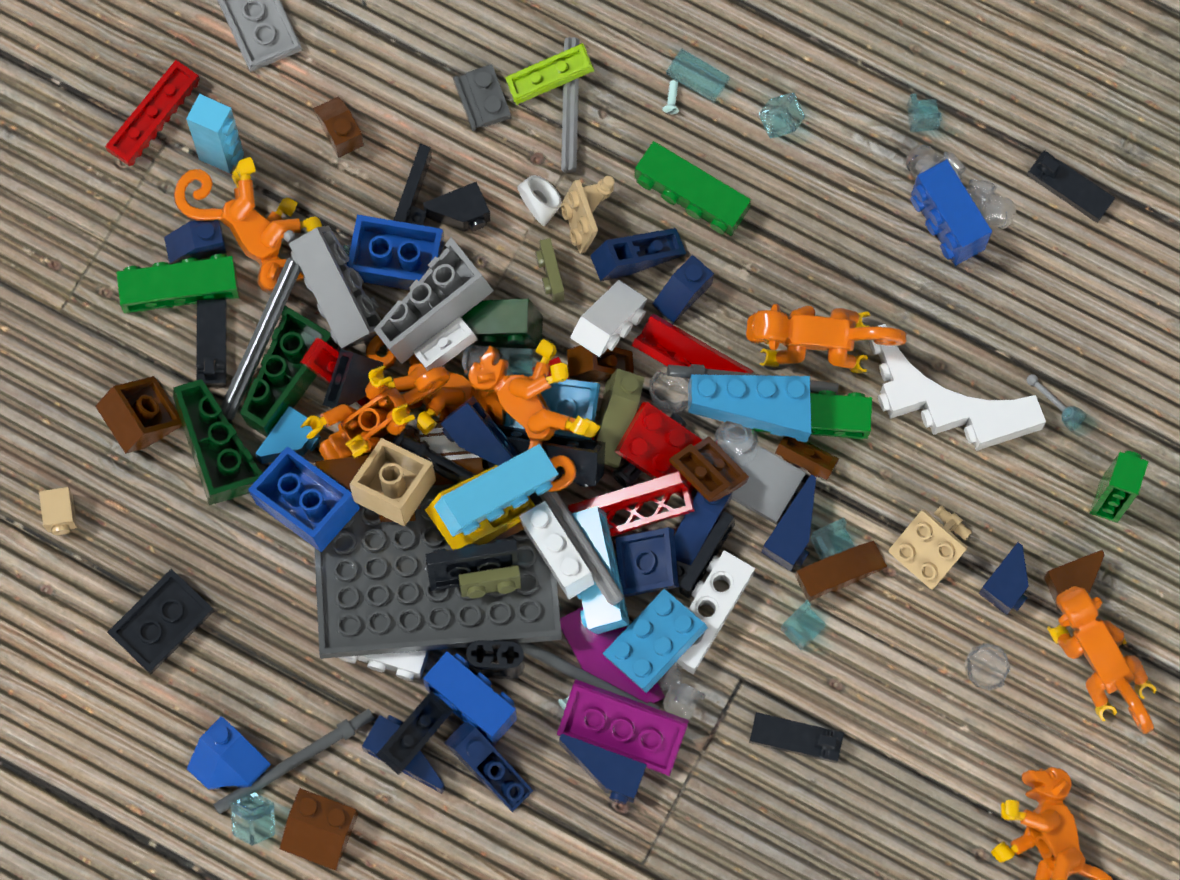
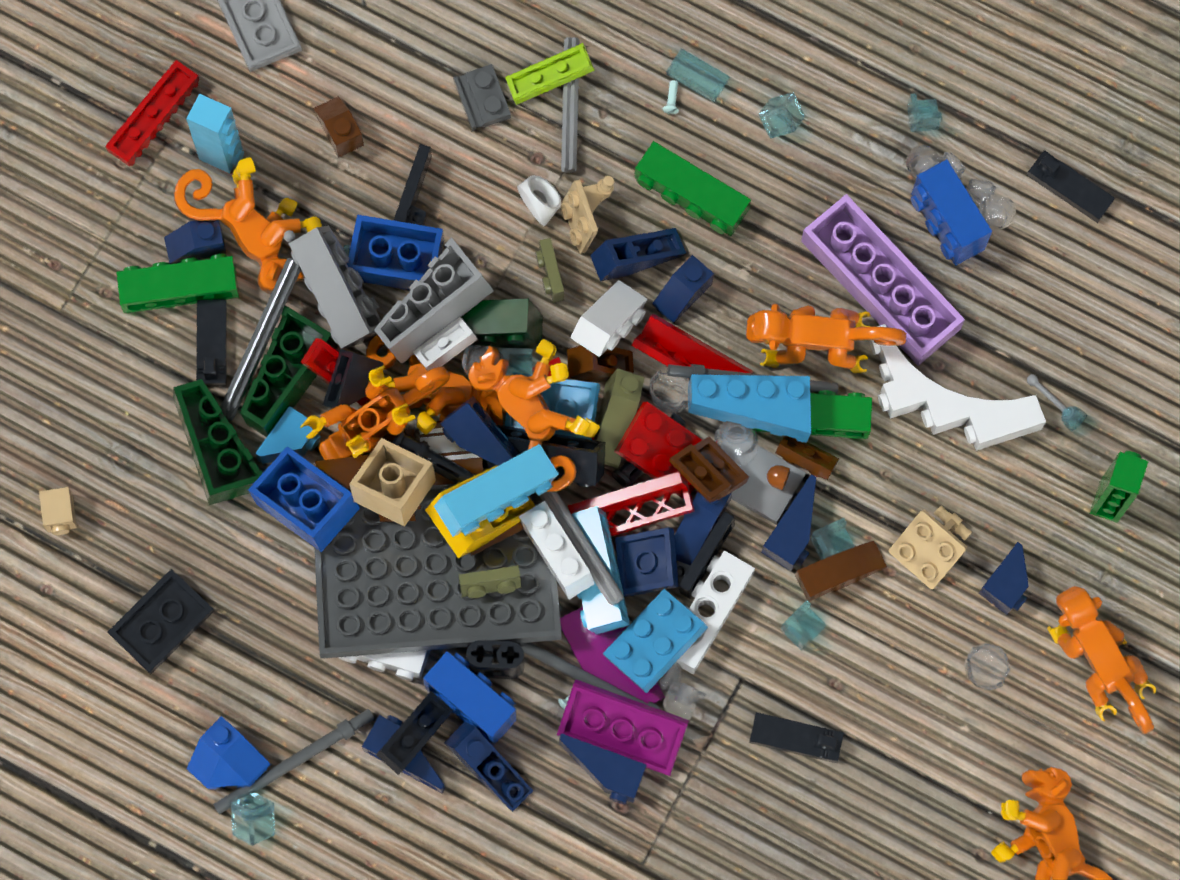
reddish brown slope [95,376,182,454] -> none
reddish brown slope [279,788,359,871] -> none
black slope [423,182,490,232] -> none
black plate [425,539,519,591] -> none
reddish brown slope [1044,550,1105,610] -> none
none -> dark orange hinge [767,465,791,491]
none -> lavender brick [801,194,965,366]

